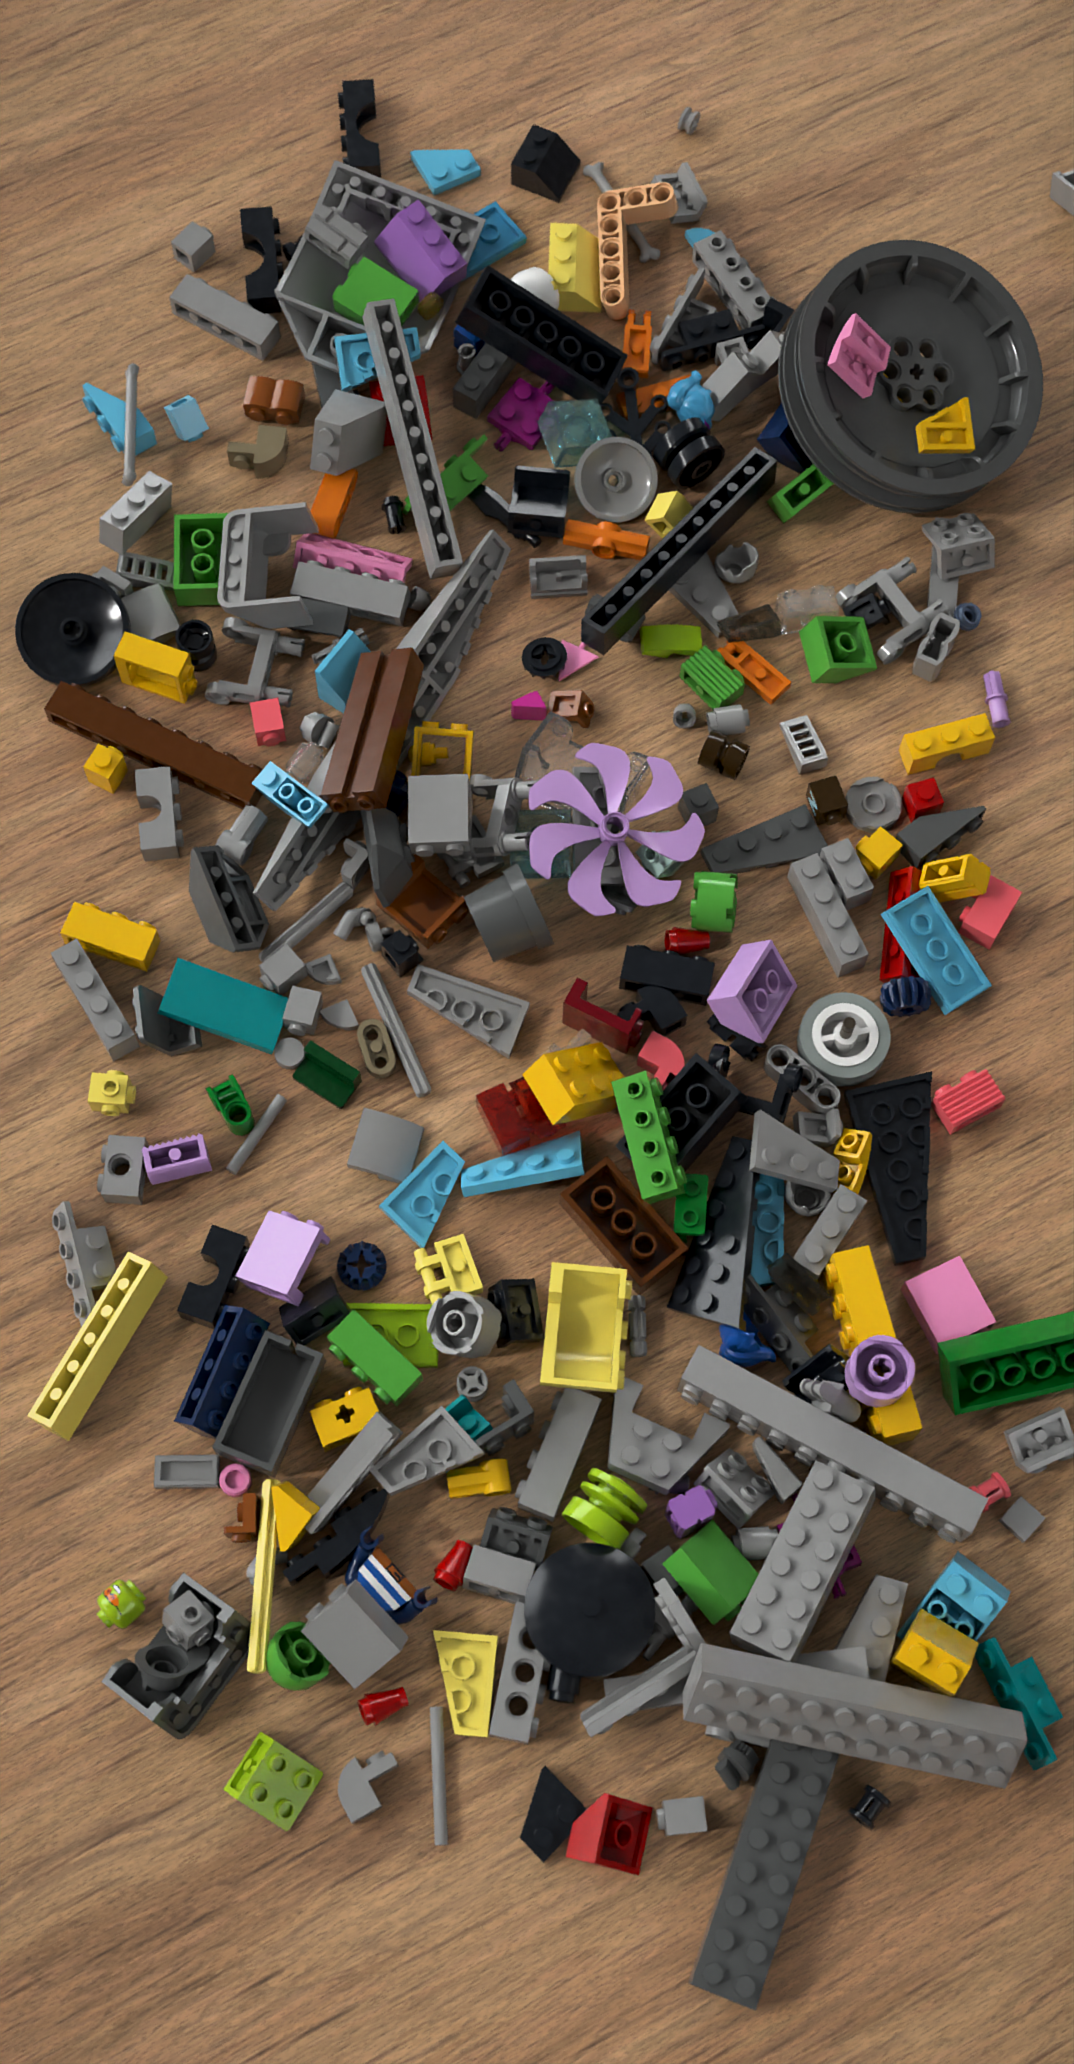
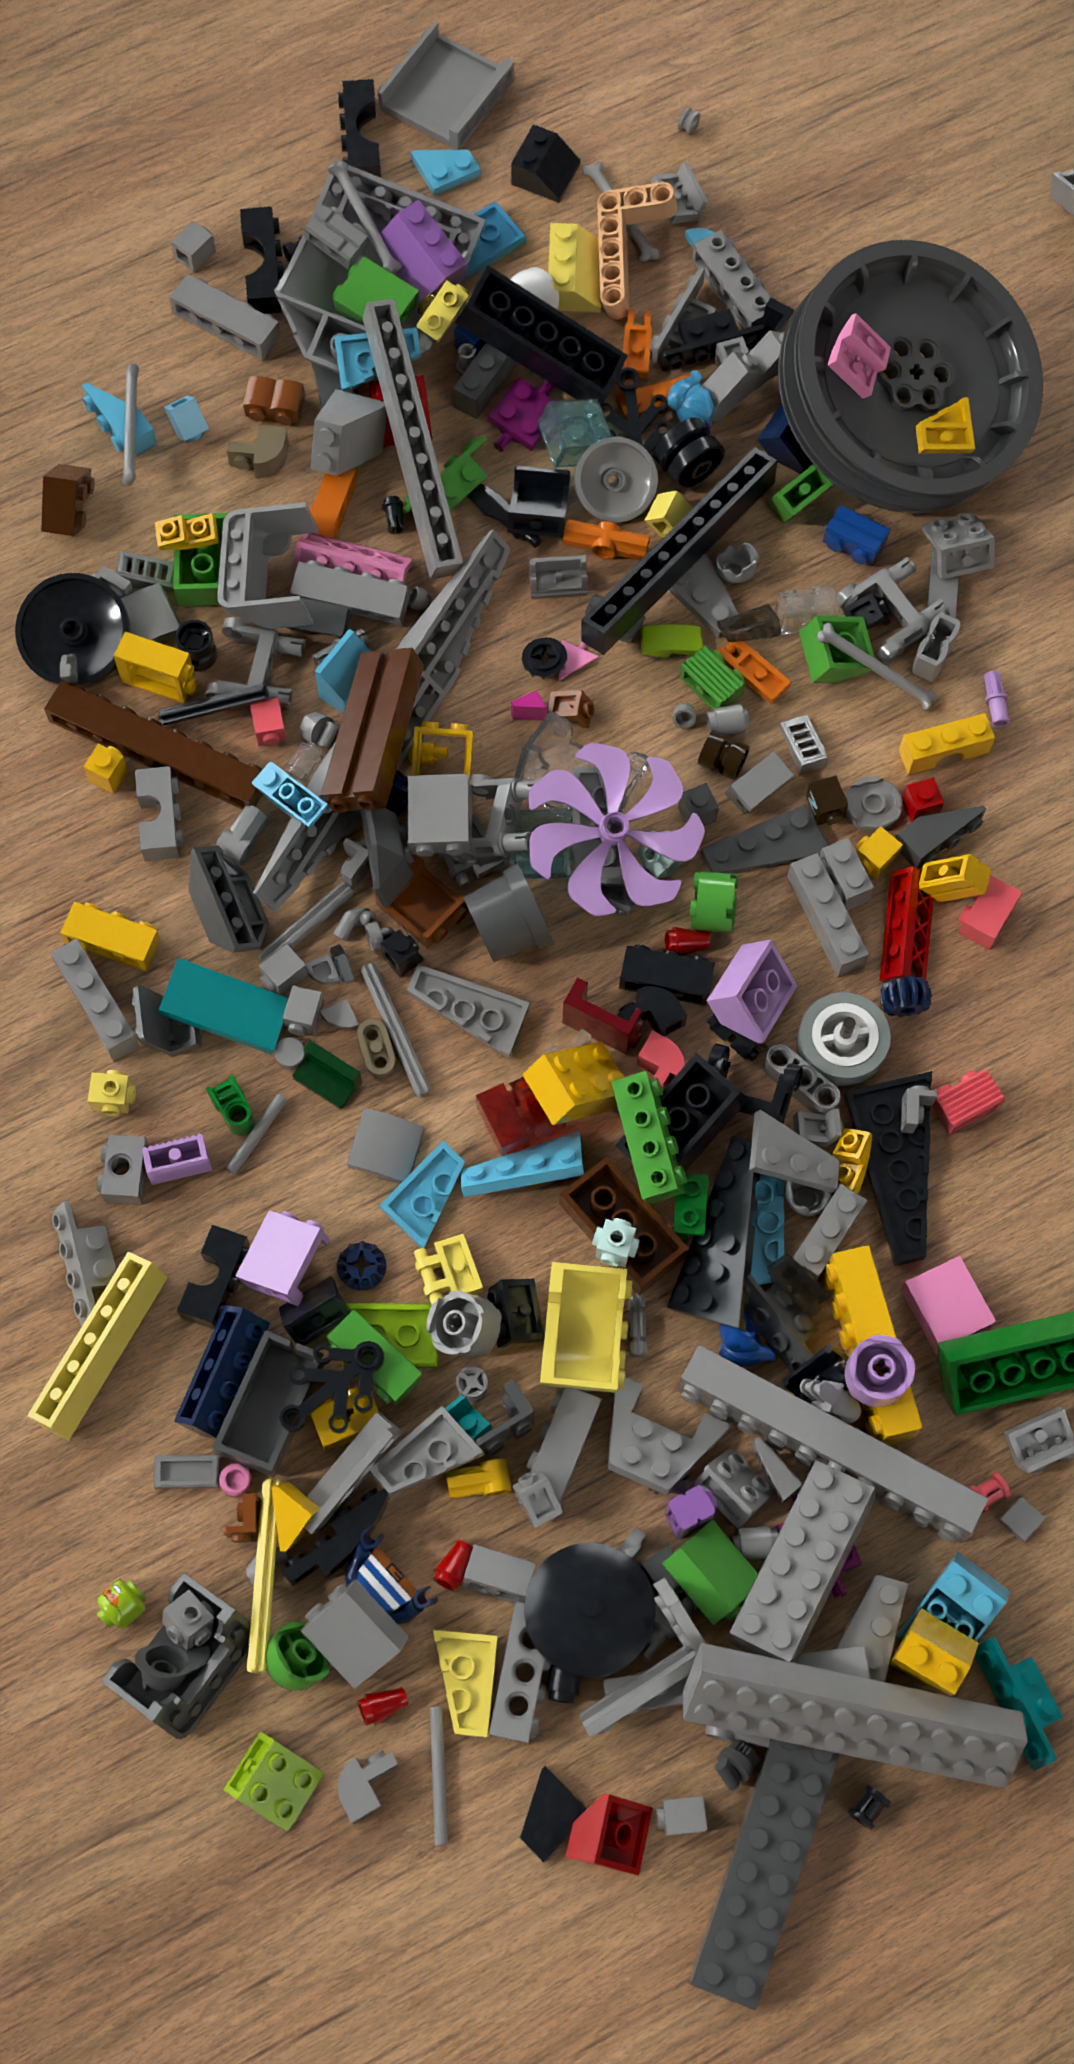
light grey brick [99,471,172,555] -> none
dark grey bracket [480,1507,553,1571] -> none
lime wheel [562,1468,648,1550] -> none
medium azure tile [880,886,992,1015] -> none
sand blue plate [953,603,981,631] -> none
none -> reddish brown brick [41,464,95,536]
none -> light grey tile [60,654,78,684]
none -> yellow slope [155,513,219,550]
none -> black axle [159,684,269,726]
none -> black plant [279,1341,384,1434]
none -> light grey piece [328,161,402,273]
none -> black tile [330,944,354,983]
none -> light grey panel [377,21,514,150]
none -> light yellow bracket [417,280,470,342]
none -> light grey bracket [513,1472,563,1528]
none -> light aqua brick [592,1218,640,1267]
none -> light grey hinge [725,751,794,813]
none -> light grey piece [817,623,938,711]
none -> blue brick [823,505,890,566]
none -> light grey bracket [901,1086,937,1133]

